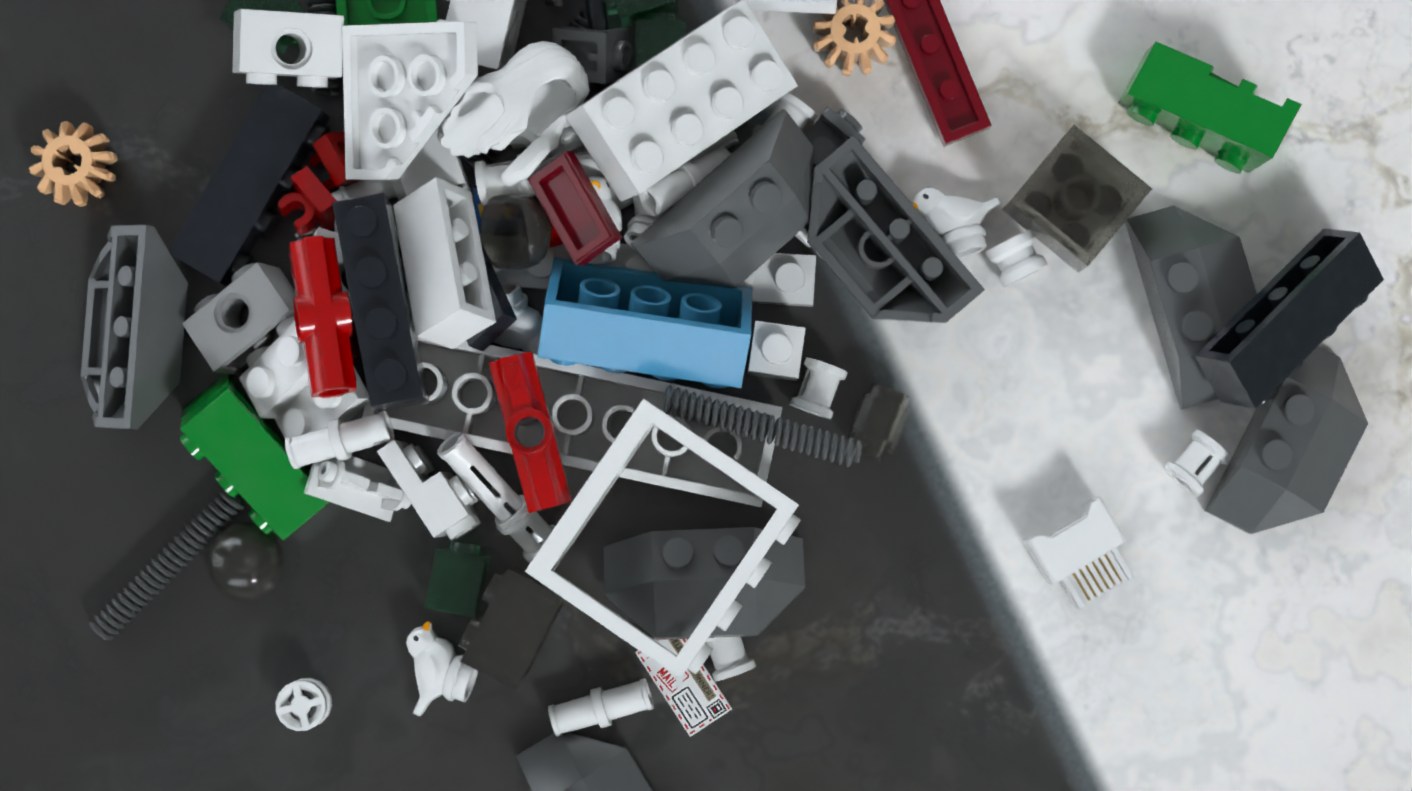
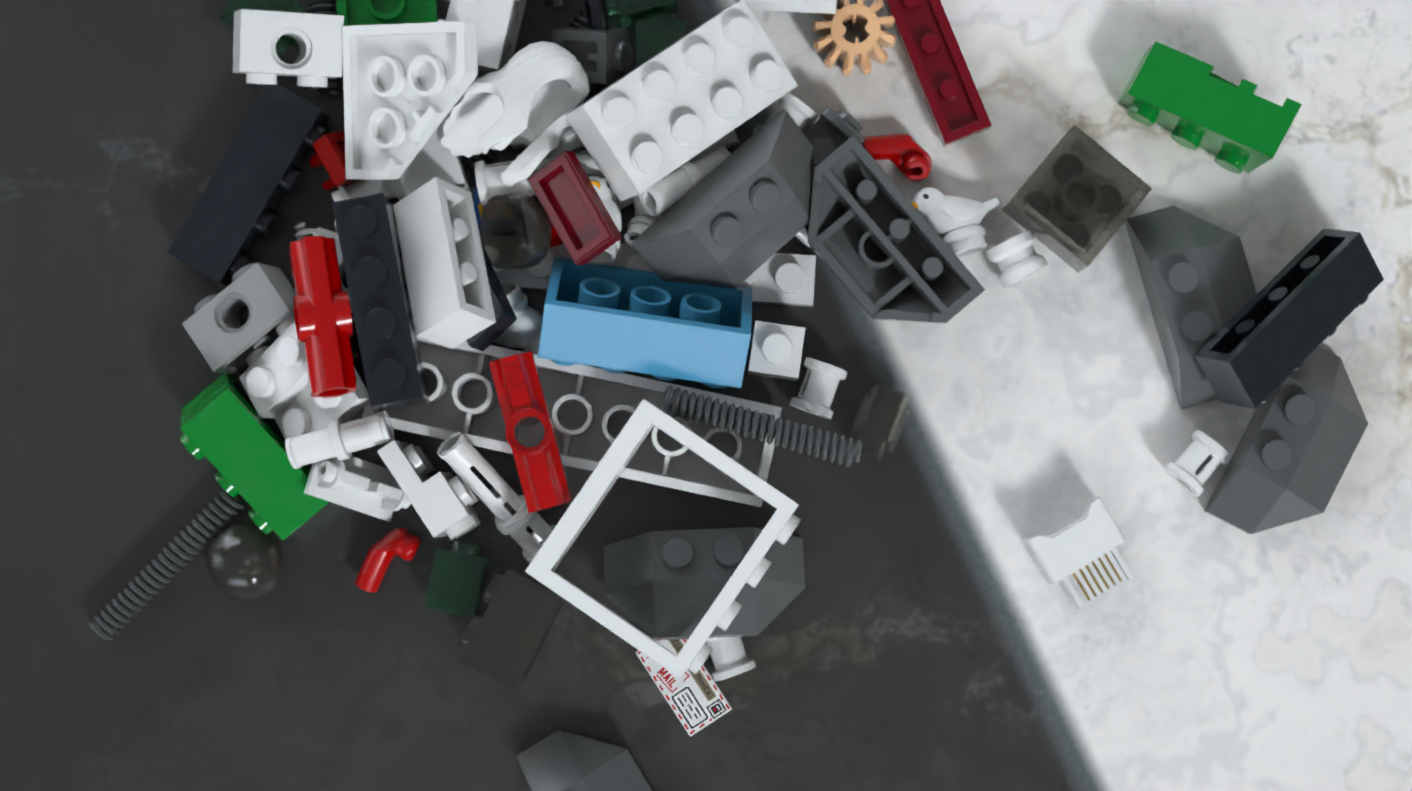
light nougat gear [29,121,118,207] -> none
dark grey wedge [81,225,188,430] -> none
white wheel [275,678,332,731] -> none
red tile [278,166,337,235] -> none
white animal [406,621,479,716] -> none
white pin [548,678,654,737] -> none
none -> red arm [355,528,421,593]
none -> red arm [863,133,932,182]

